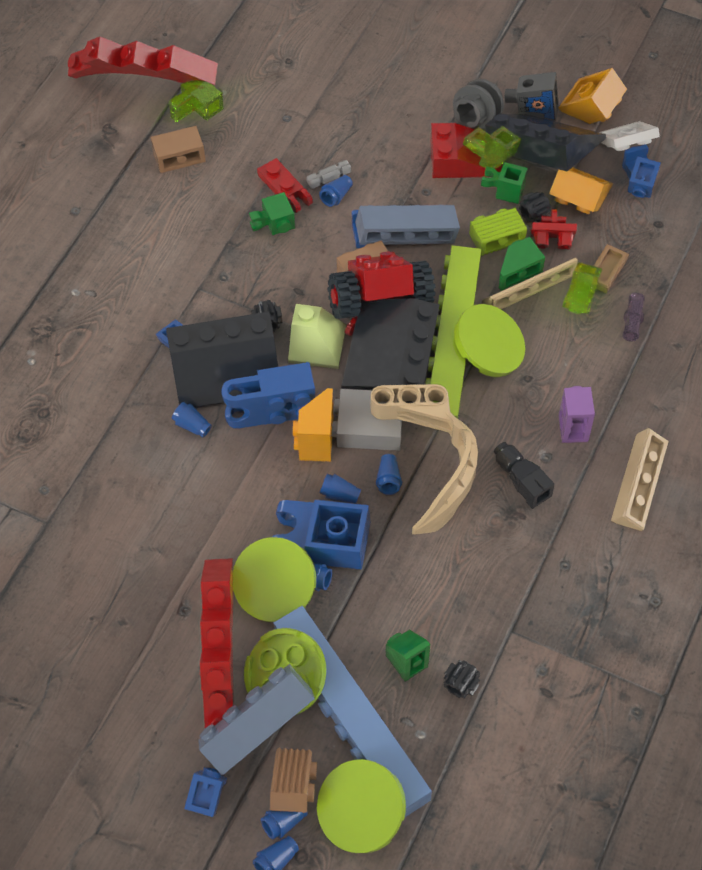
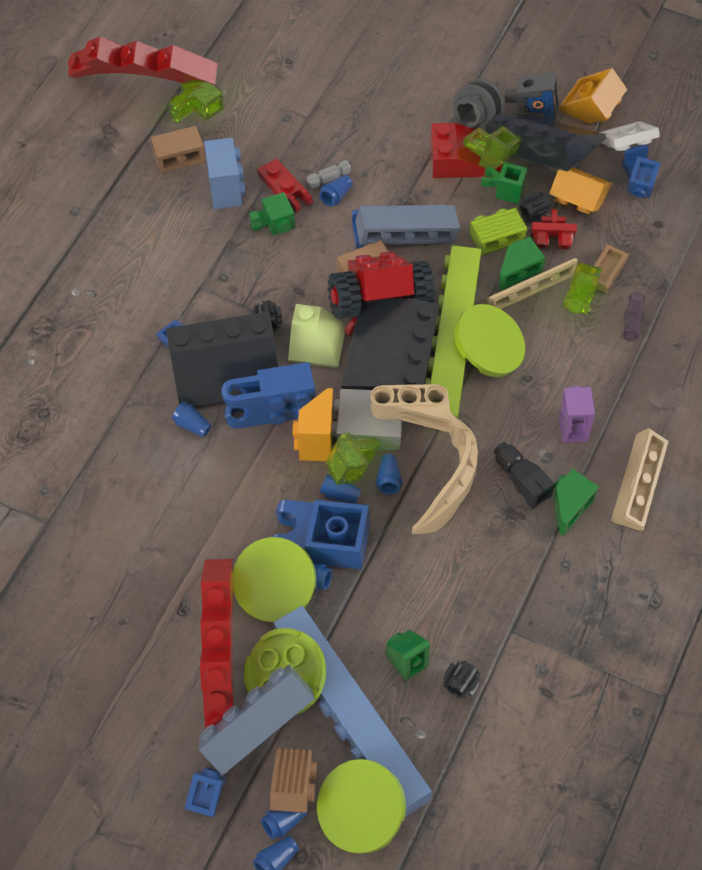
none -> medium blue brick [204,138,246,209]
none -> clear neon green brick [326,432,381,485]
none -> green slope [553,468,599,536]

